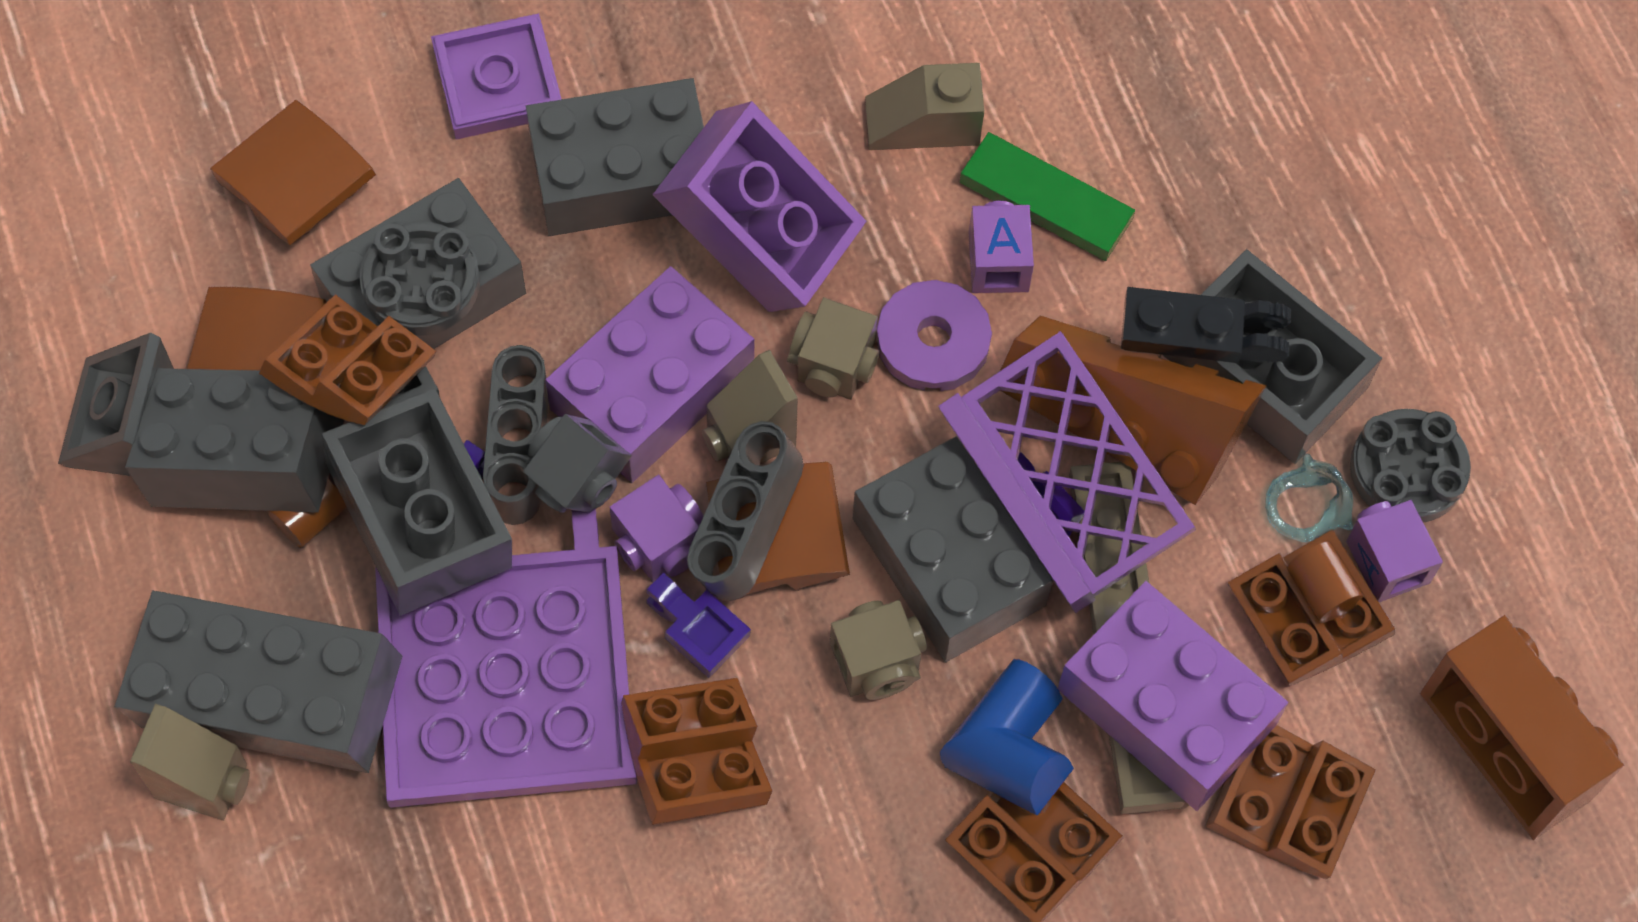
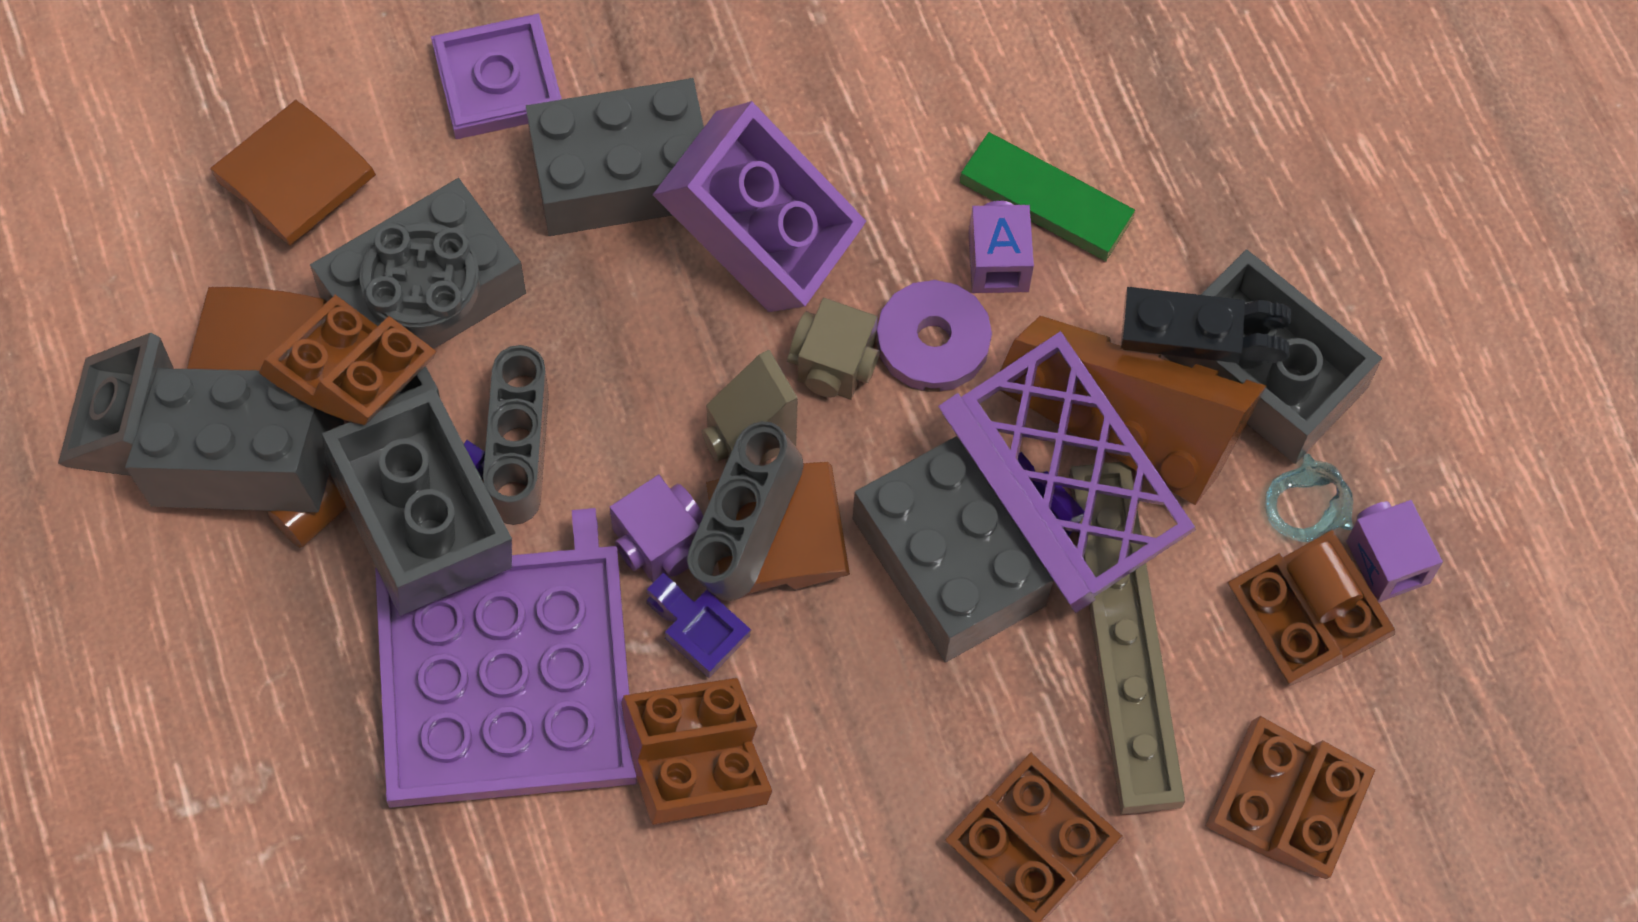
dark grey brick [114,590,403,773] -> none
dark tan slope [130,704,250,821] -> none
dark grey brick [523,414,632,513] -> none
medium lavender brick [545,266,754,483] -> none
dark tan brick [830,600,927,700] -> none
dark tan slope [865,63,984,150] -> none
blue brick [940,659,1074,815] -> none
medium lavender brick [1058,581,1289,811] -> none
dark grey tile [1350,409,1471,523] -> none
dark orange brick [1420,615,1624,840] -> none

